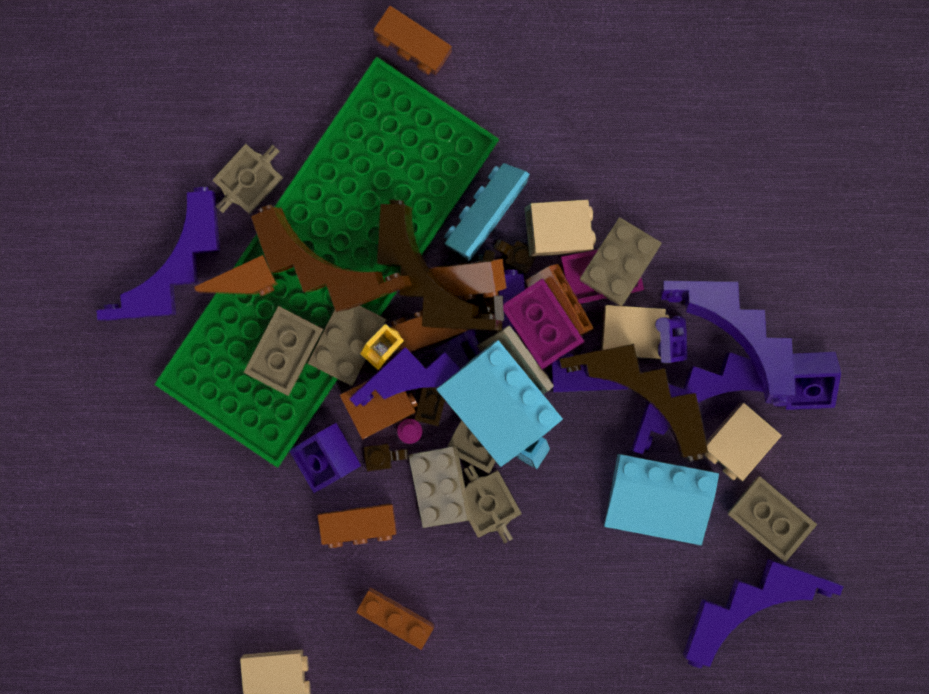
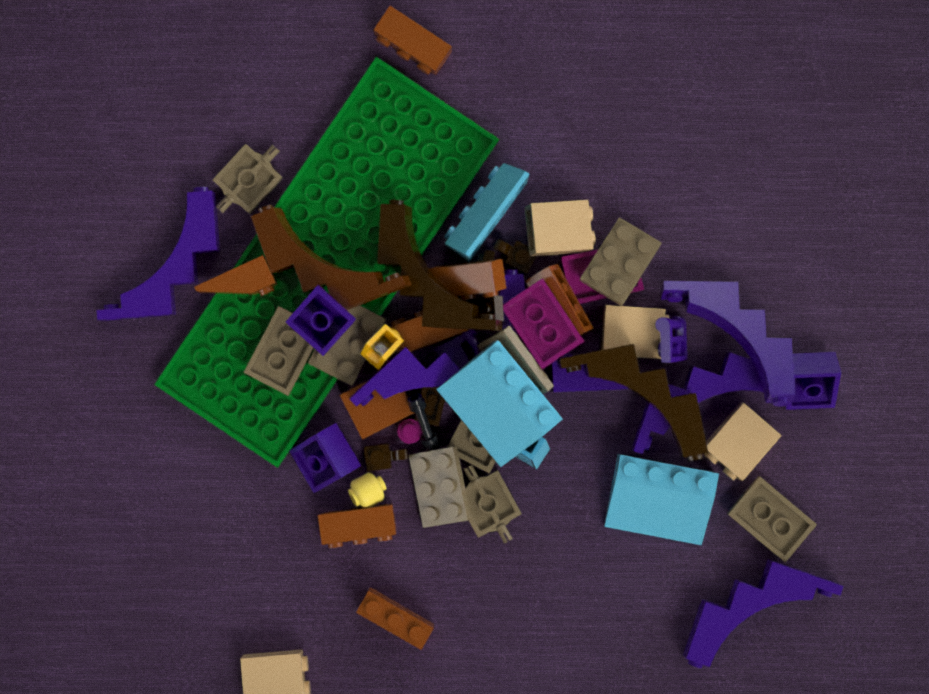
none -> dark purple slope [286,285,356,356]
none -> light yellow head [348,472,387,508]
none -> black bar [407,393,439,451]

